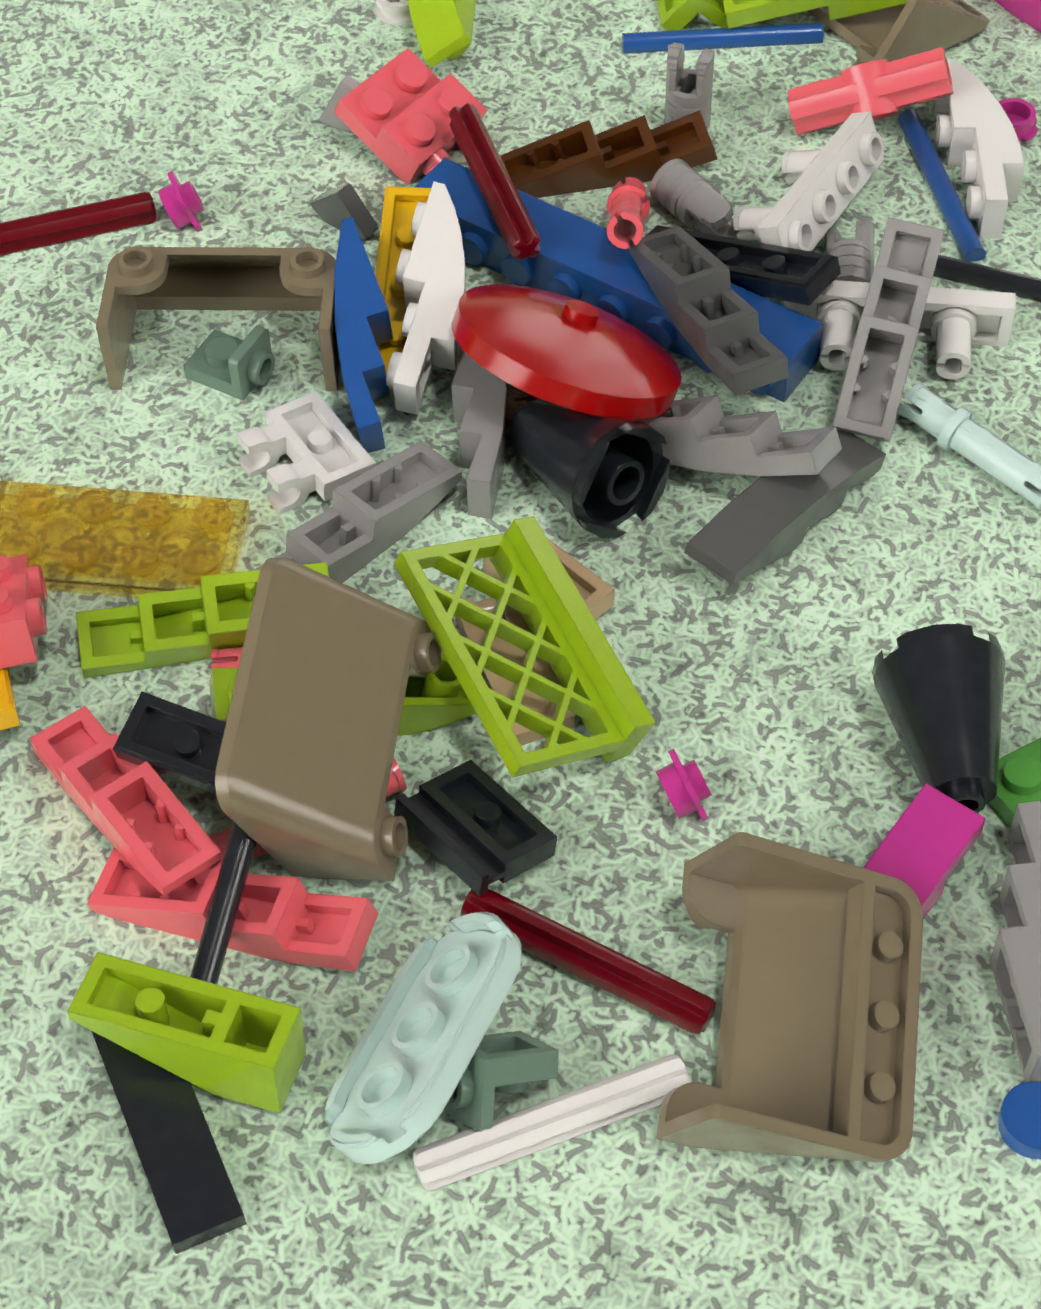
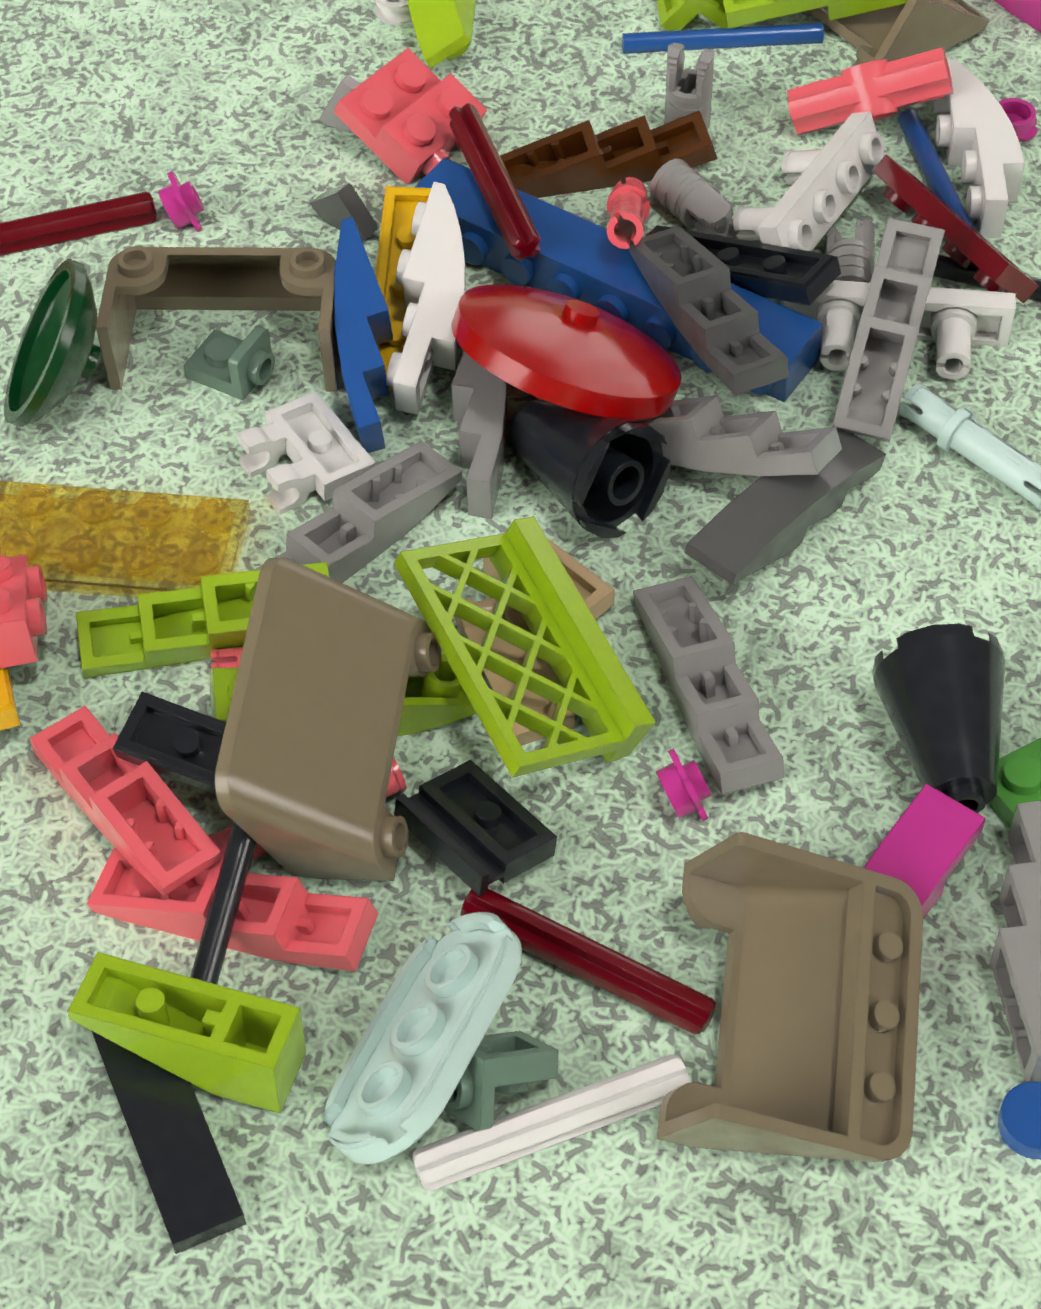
none -> dark green dish [4,259,100,427]
none -> light grey slope [633,576,784,795]
none -> dark red plate [872,154,1039,303]

